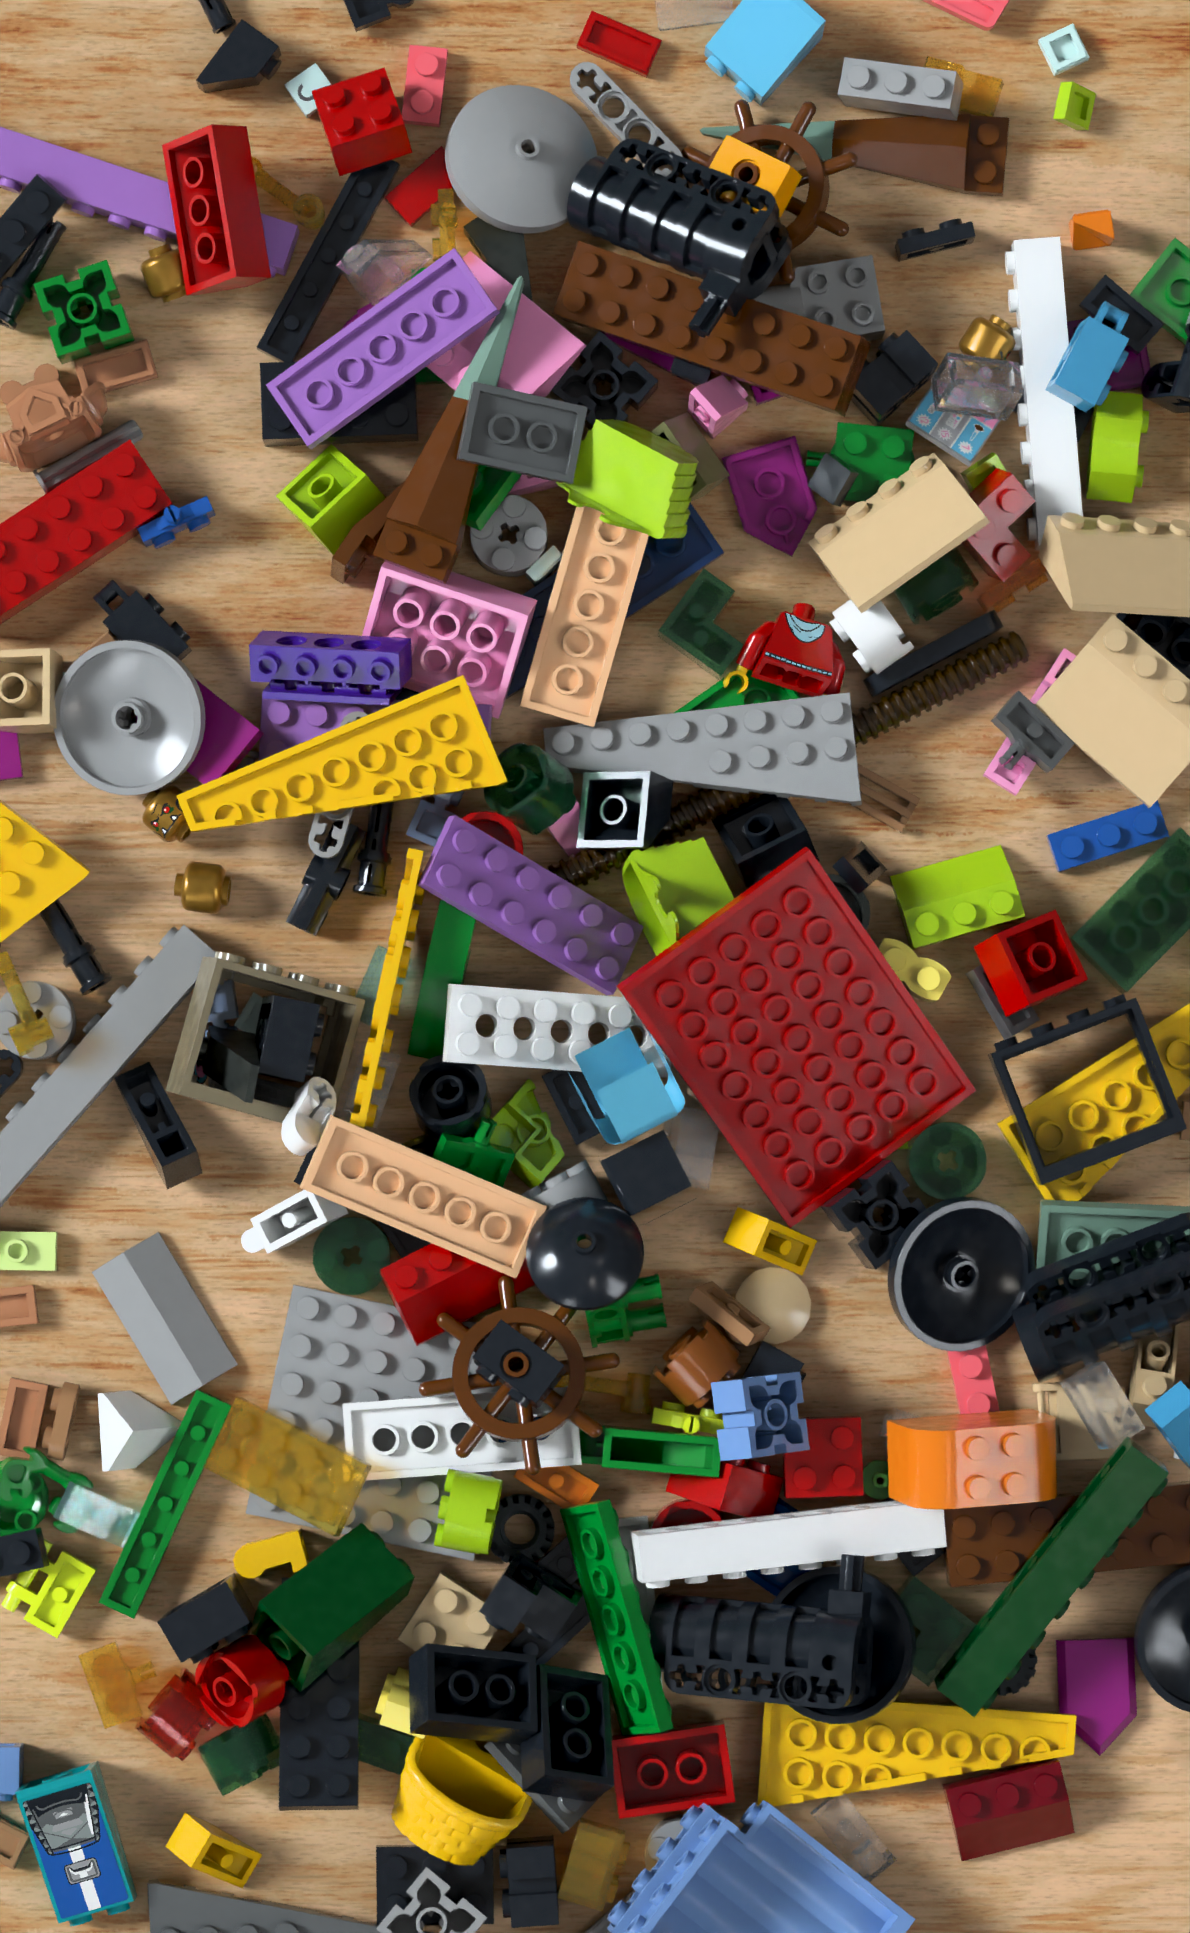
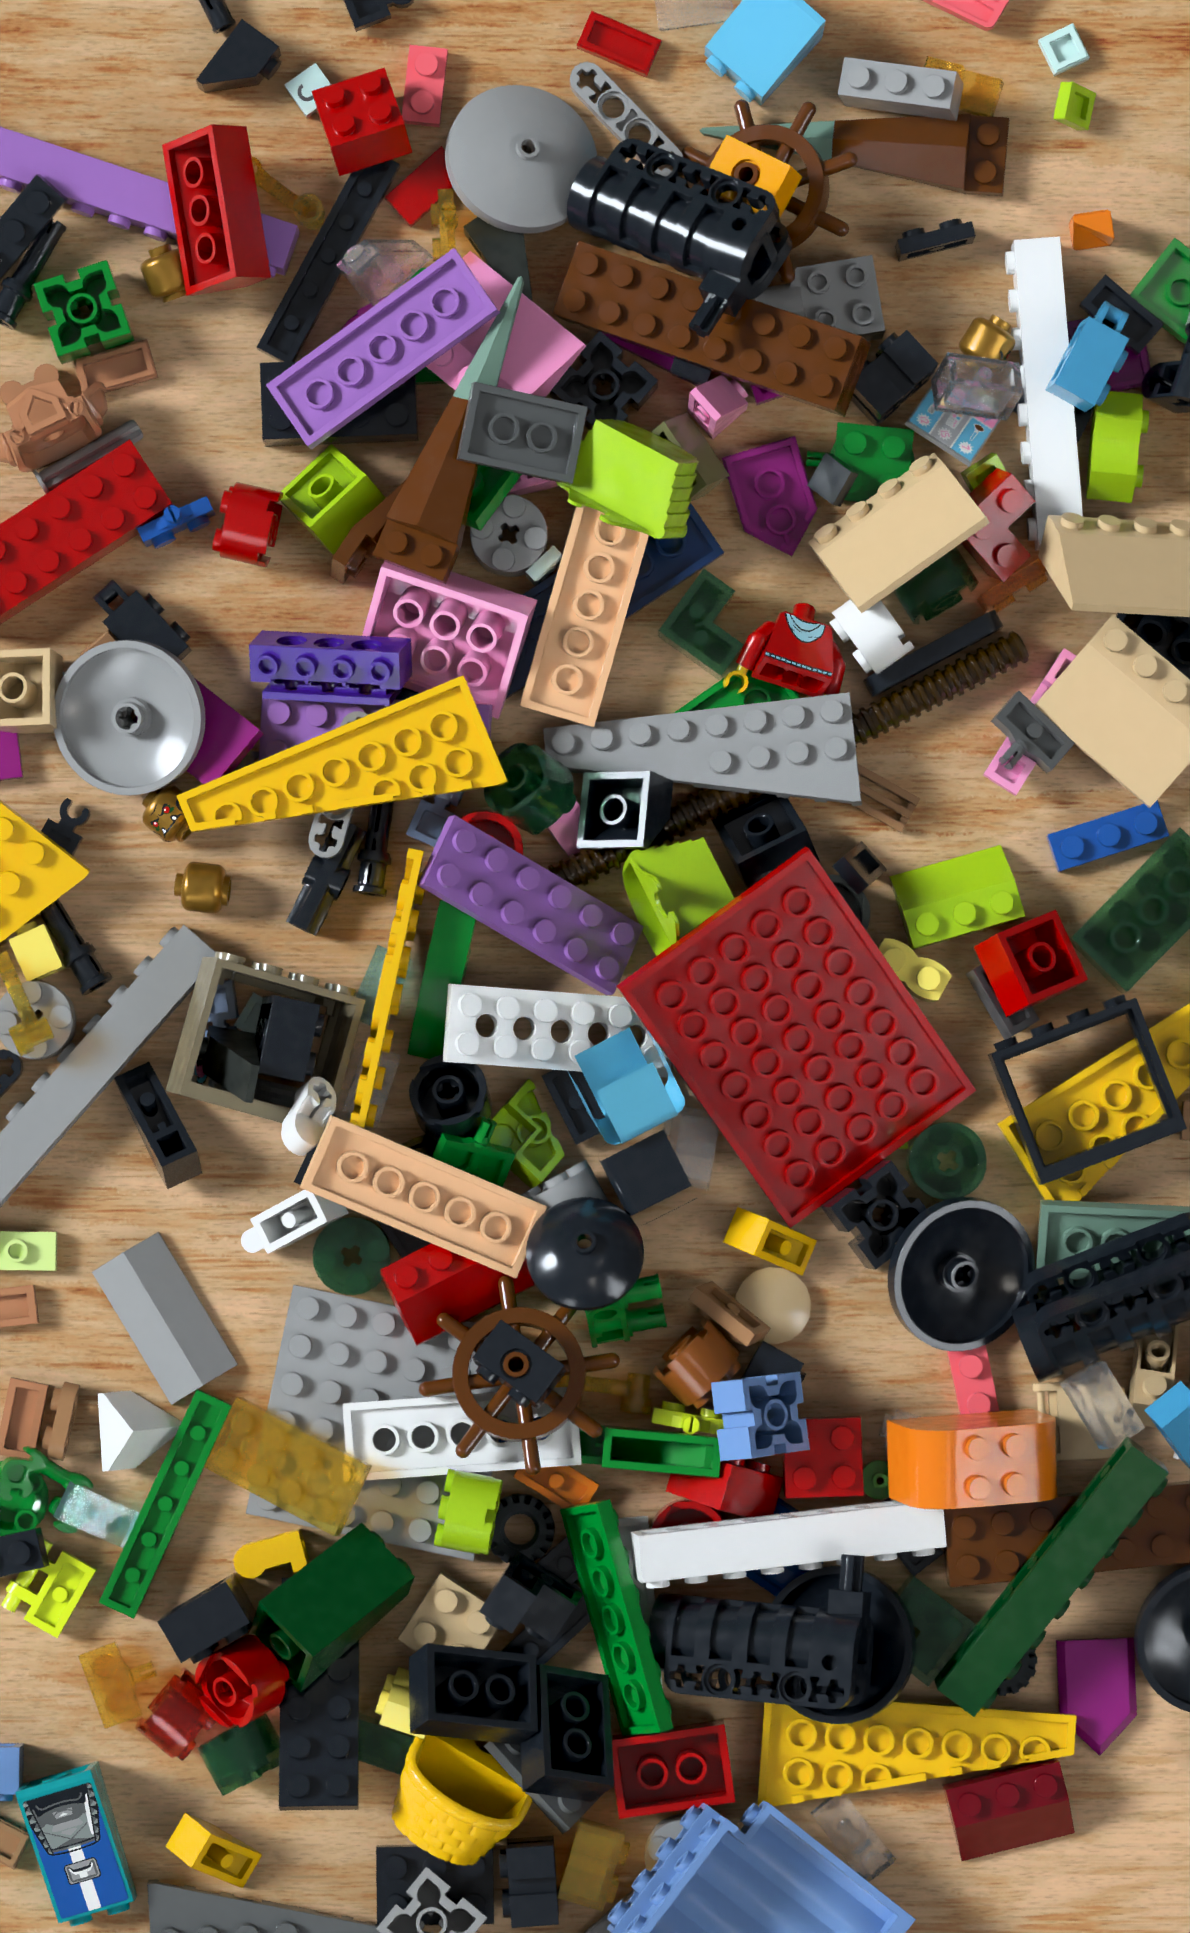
none -> light yellow brick [9,921,66,981]
none -> black plate [41,798,90,856]
none -> red brick [212,482,283,568]

